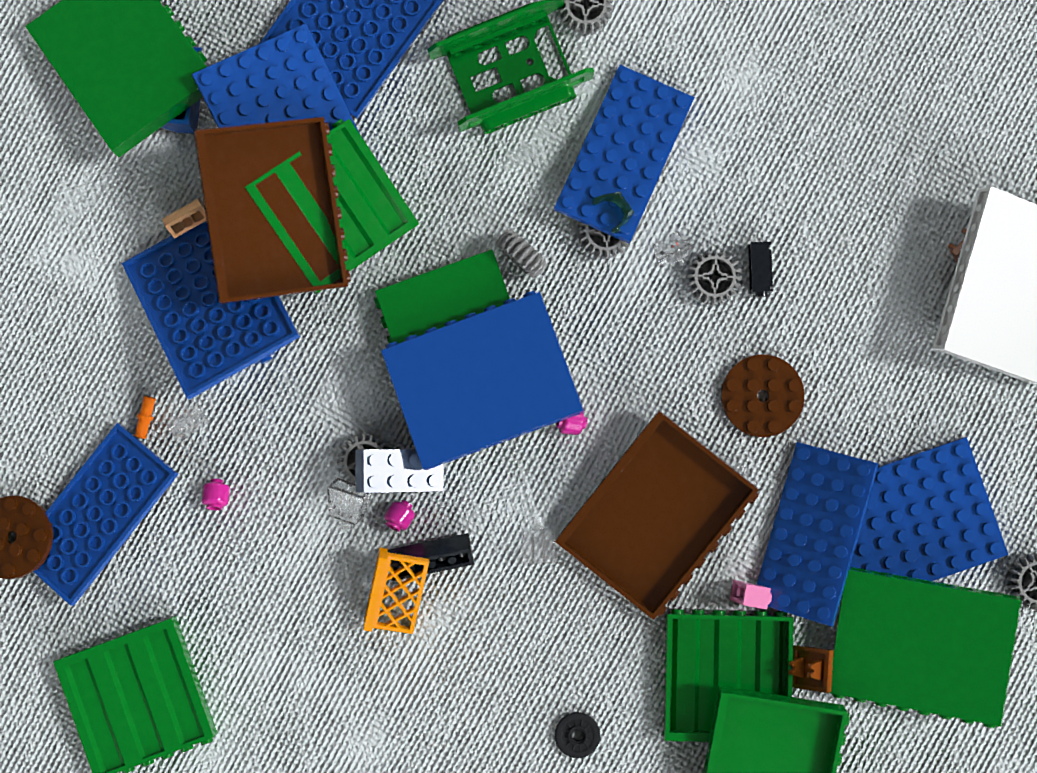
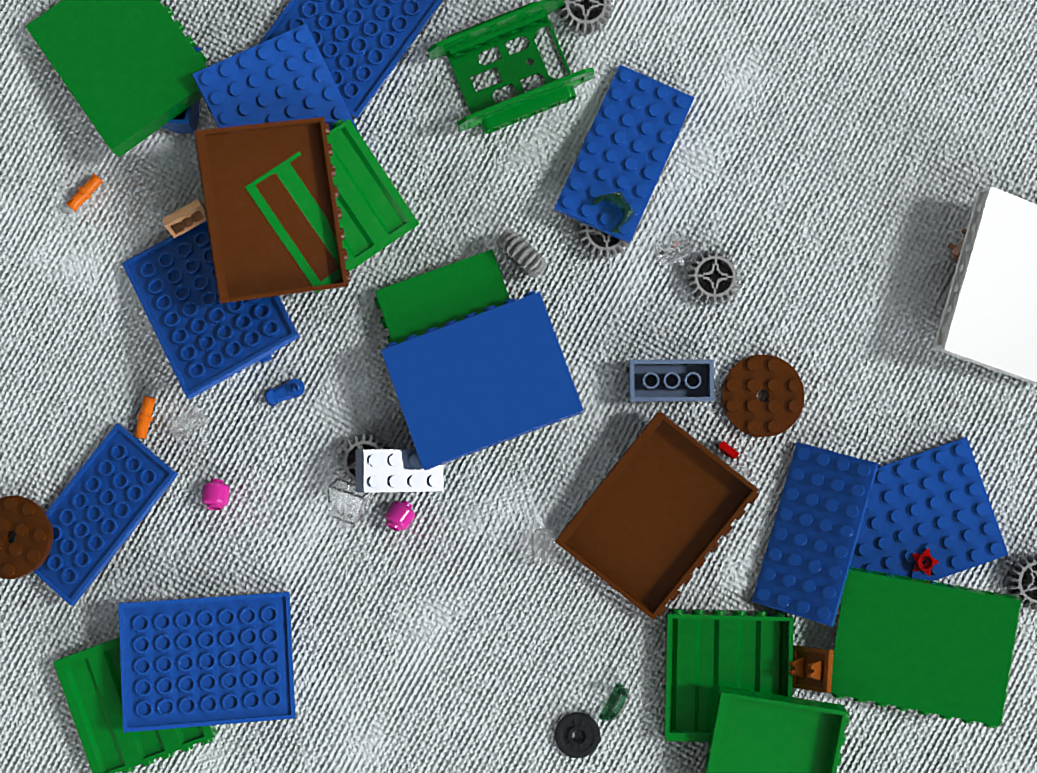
light orange fence [364,547,429,634] -> none
black brick [388,533,474,581] -> none
dark pink head [555,413,587,435] -> none
bright pink slope [730,579,772,609] -> none
black window [748,242,773,297] -> none
none -> orange pin [66,173,103,212]
none -> blue plate [118,592,296,733]
none -> blue piece [265,379,305,407]
none -> clear green helmet [599,682,629,722]
none -> sand blue brick [628,359,714,402]
none -> red tile [716,440,739,459]
none -> red plate [912,548,939,576]

